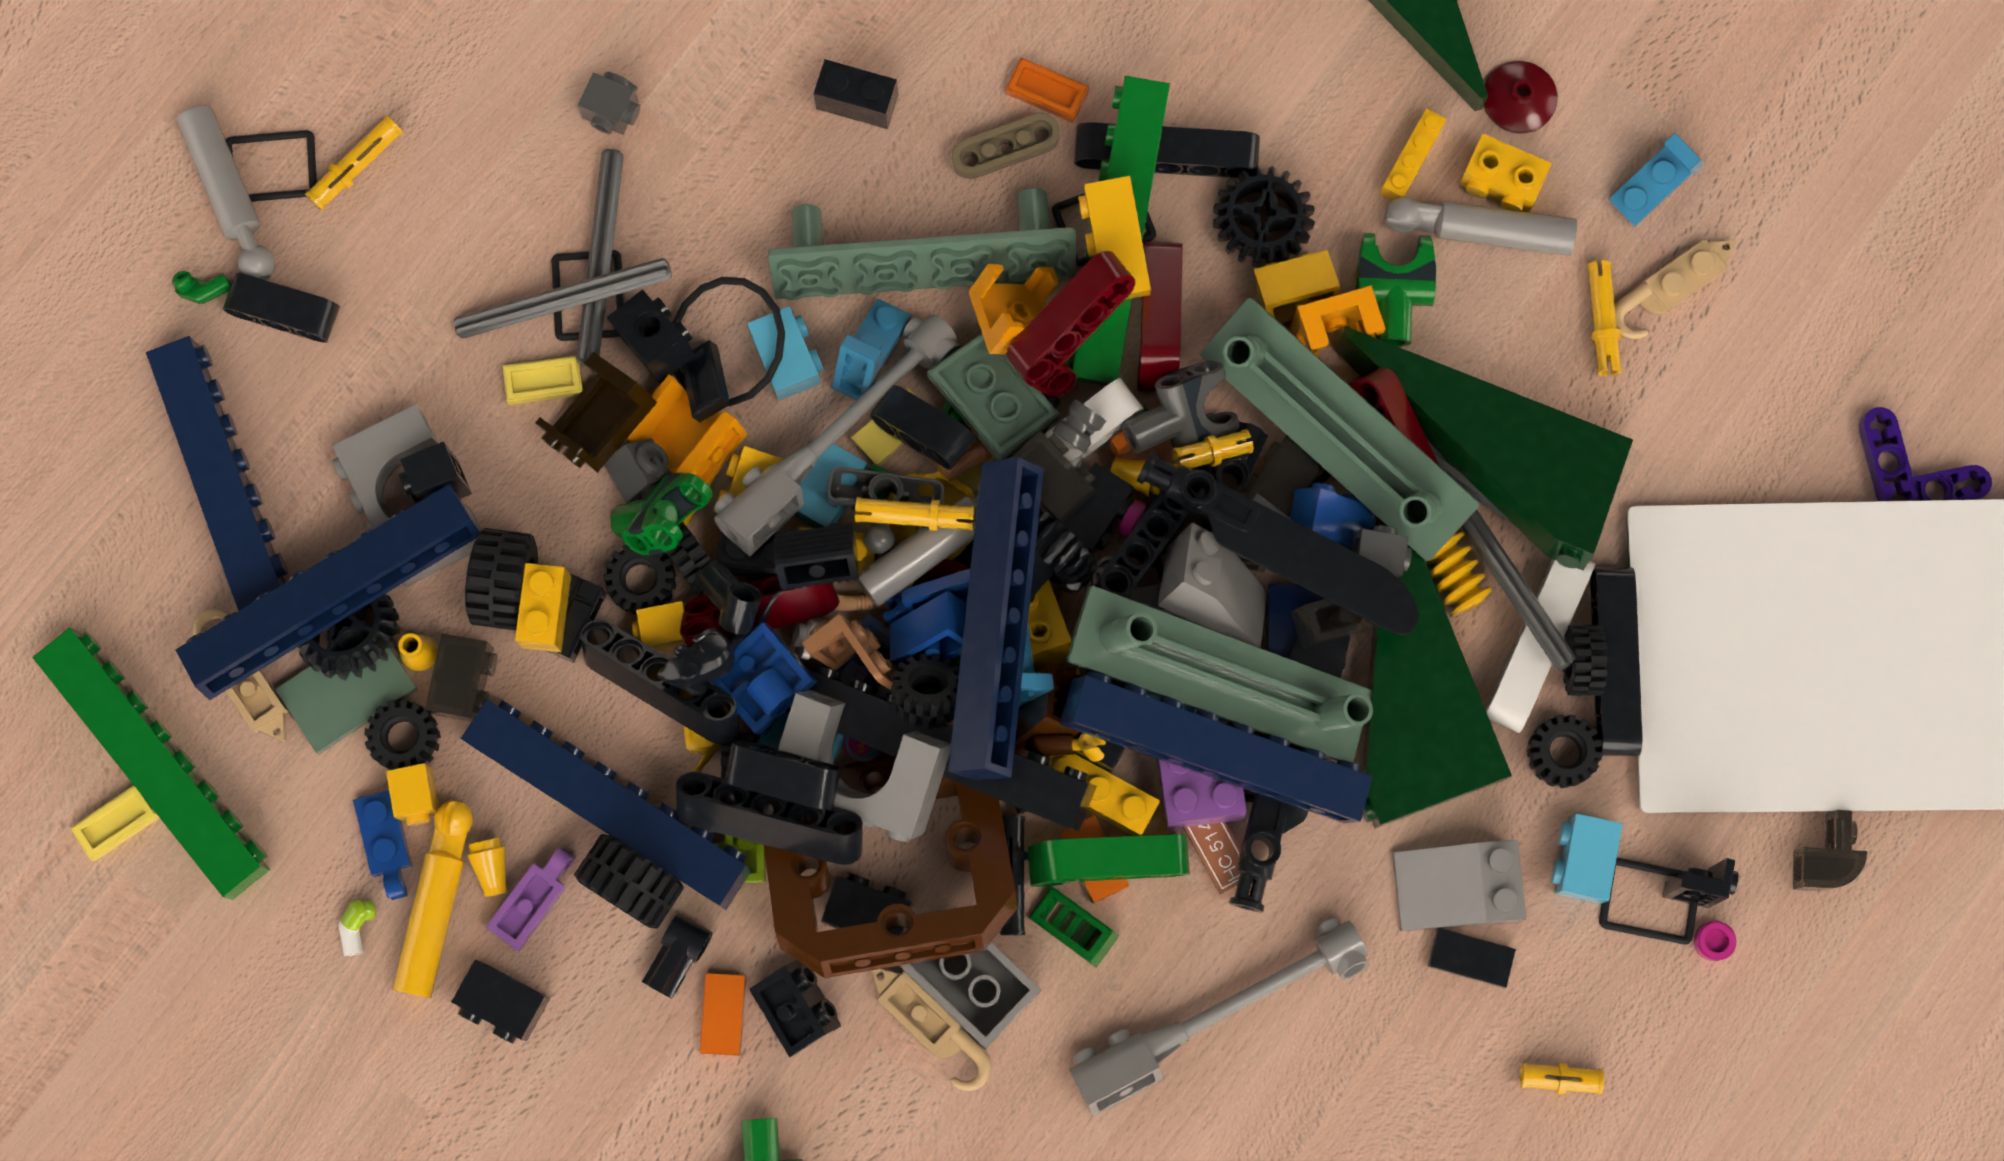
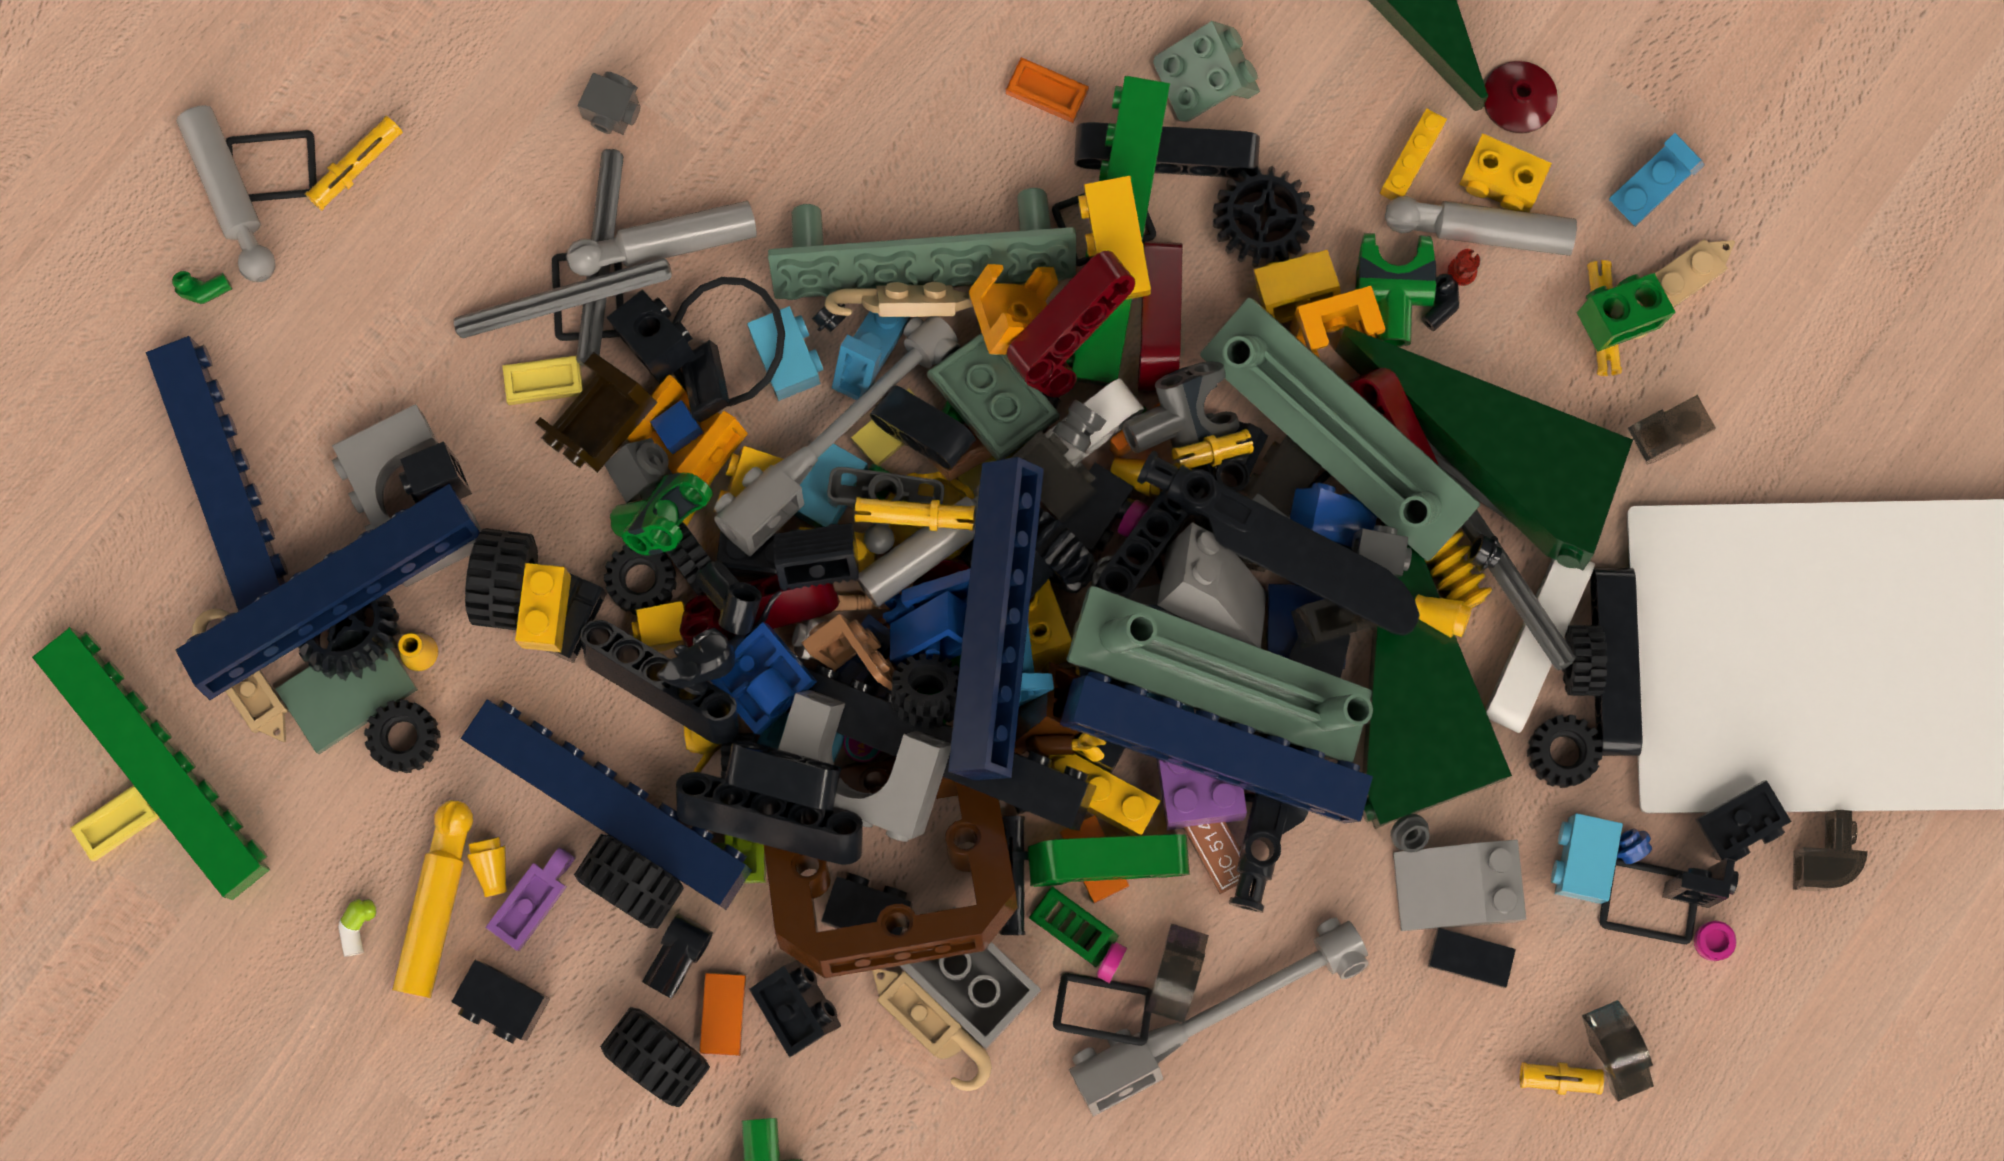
black beam [222,273,340,343] -> none
blue plate [353,790,412,900] -> none
yellow brick [386,763,439,826] -> none
clear smoke brick [425,633,497,722] -> none
black brick [813,59,898,129] -> none
dark tan plate [952,113,1060,179] -> none
dark purple beam [1858,407,1992,501] -> none
none -> light grey piece [566,201,757,276]
none -> black tyre [600,1007,710,1107]
none -> blue tile [650,400,704,454]
none -> black plate [812,304,847,332]
none -> tan plate [824,282,973,317]
none -> black piece [1053,973,1154,1046]
none -> dark pink tile [1097,942,1127,983]
none -> clear smoke brick [1146,924,1209,1023]
none -> sand green bracket [1153,21,1260,122]
none -> dark grey plate [1390,814,1430,853]
none -> yellow cone [1415,594,1472,638]
none -> black arm [1422,274,1460,331]
none -> clear red pin [1447,249,1480,286]
none -> black plate [1467,534,1502,572]
none -> green brick [1576,273,1676,352]
none -> clear smoke brick [1582,1000,1654,1102]
none -> blue plate [1617,829,1652,864]
none -> clear smoke brick [1628,395,1716,465]
none -> black bracket [1695,780,1792,862]

